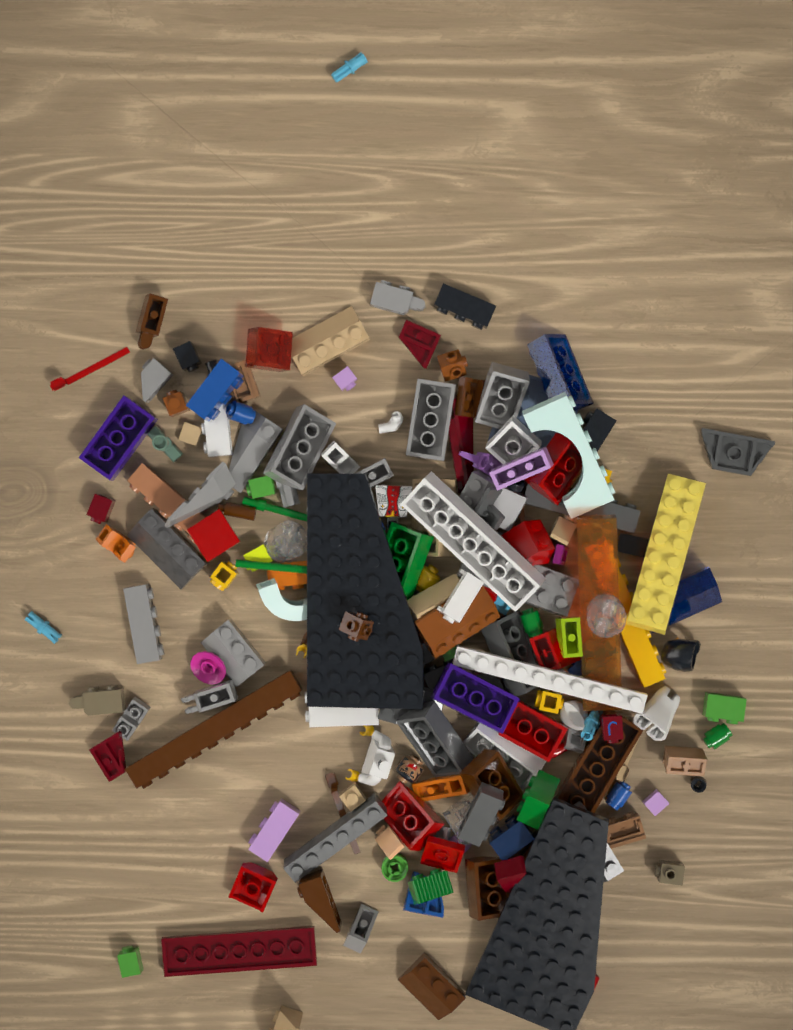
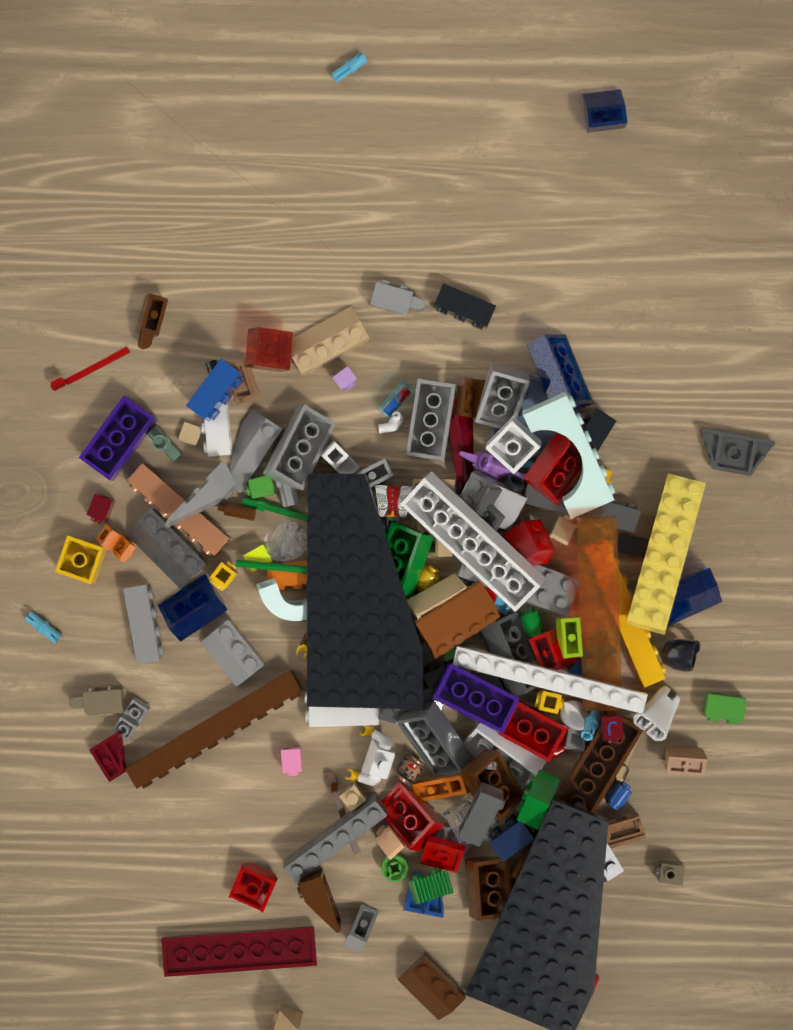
bright green brick [117,946,143,978] -> none
light grey slope [141,358,173,403] -> none
dark orange brick [163,390,190,417] -> none
black brick [173,341,202,372] -> none
light grey hinge [181,680,238,714] -> none
red tile [187,509,241,562] -> none
dark pink dish [190,651,226,685] -> none
blue brick [226,401,256,425] -> none
lavender brick [248,798,300,862] -> none
reddish brown brick [339,611,374,642] -> none
dark red wing [398,320,441,369] -> none
dark orange brick [437,349,468,382] -> none
white brick [437,569,484,624] -> none
lavender brick [489,447,554,491] -> none
dark red slope [495,856,526,893] -> none
magenta tile [553,544,569,565] -> none
clear brick [586,594,627,638] -> none
lavender slope [642,789,669,816] -> none
black hinge [691,776,707,793] -> none
green brick [703,723,733,750] -> none
none -> yellow brick [55,535,107,584]
none -> clear blue slope [158,574,228,642]
none -> bright pink brick [281,746,303,776]
none -> slope [378,381,413,419]
none -> clear blue slope [582,89,628,133]

